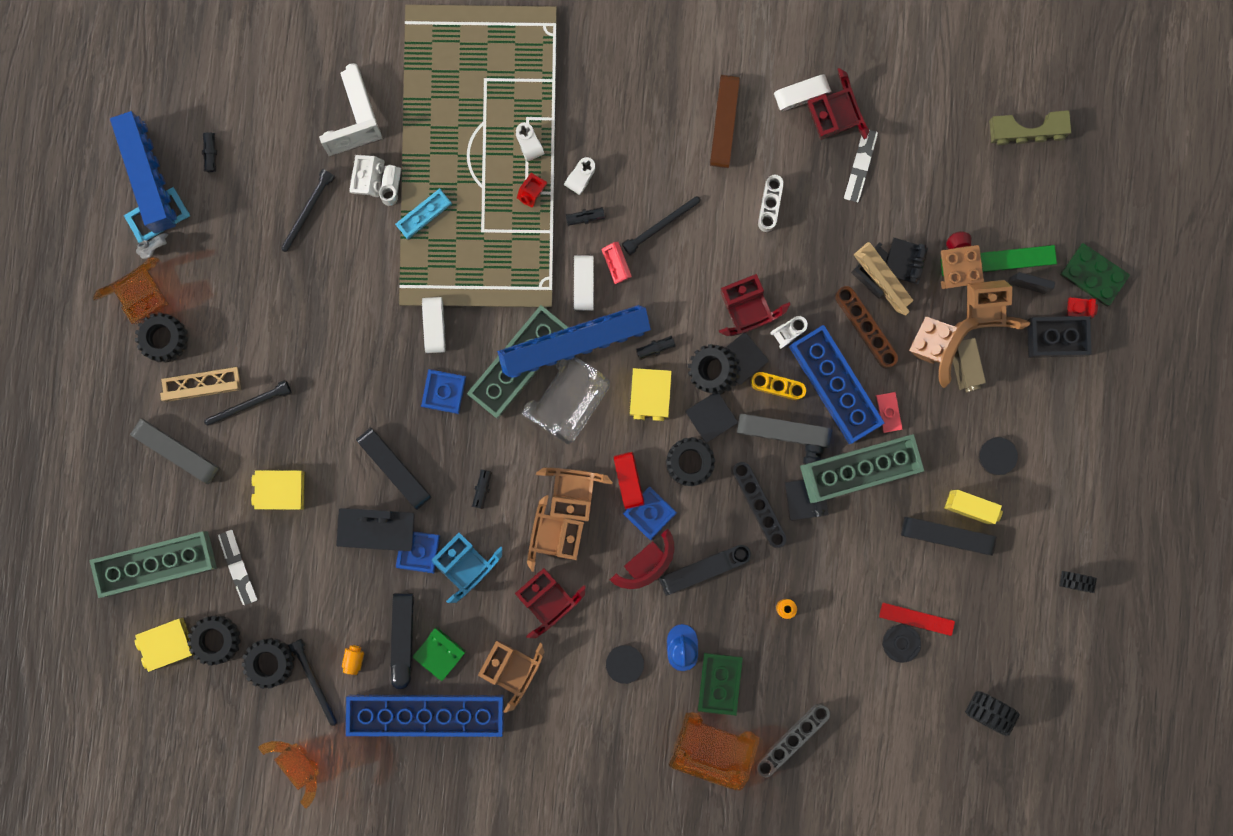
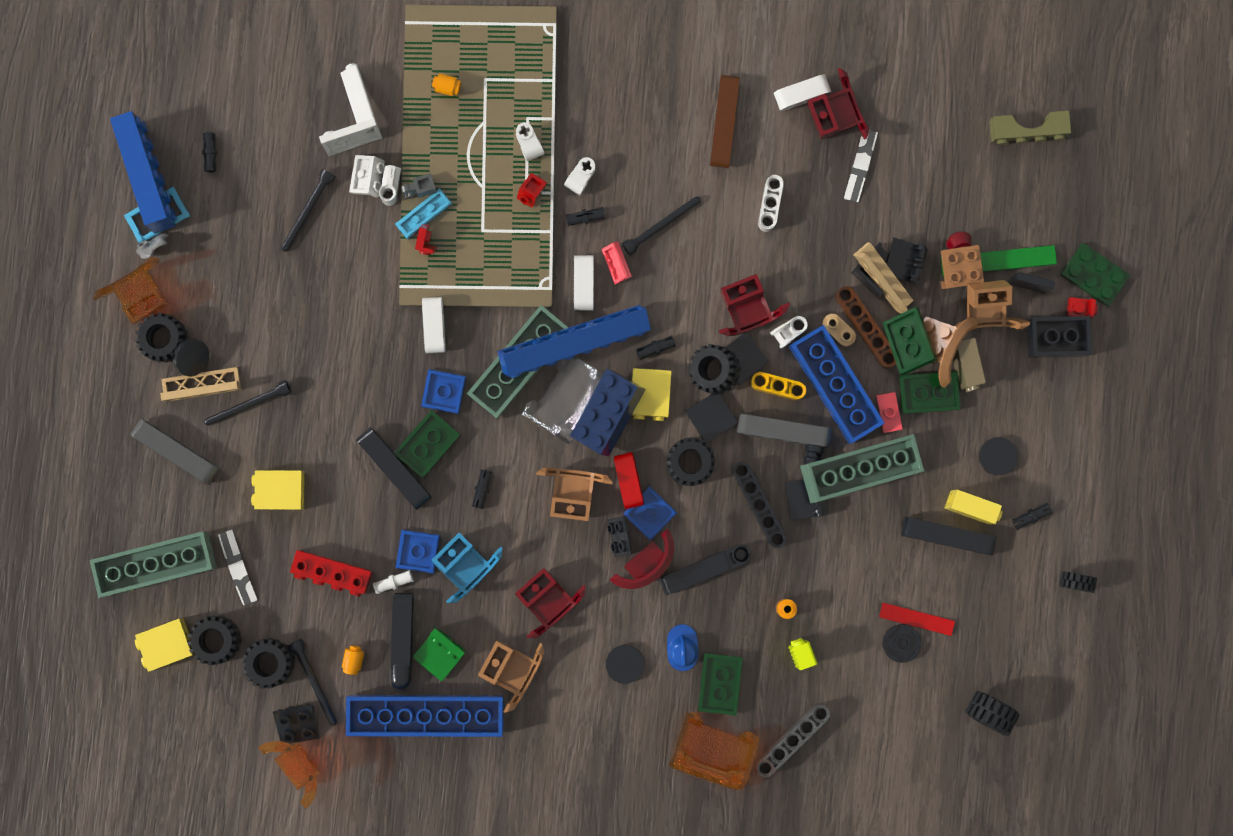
black bracket [336,508,415,551] -> none
medium nougat piece [527,495,584,572] -> none
none -> black tile [173,339,209,377]
none -> black hinge [273,704,320,745]
none -> red brick [290,550,373,596]
none -> white pin [373,570,414,594]
none -> dark green plate [394,410,461,478]
none -> dark grey plate [401,173,437,199]
none -> red bracket [415,224,437,255]
none -> light orange brick [432,73,461,96]
none -> dark blue brick [570,368,646,456]
none -> black hinge [607,516,632,557]
none -> neon yellow brick [788,638,817,670]
none -> tan plate [822,314,856,347]
none -> dark green plate [883,307,937,375]
none -> dark green plate [899,372,960,414]
none -> black pin [1012,503,1053,530]

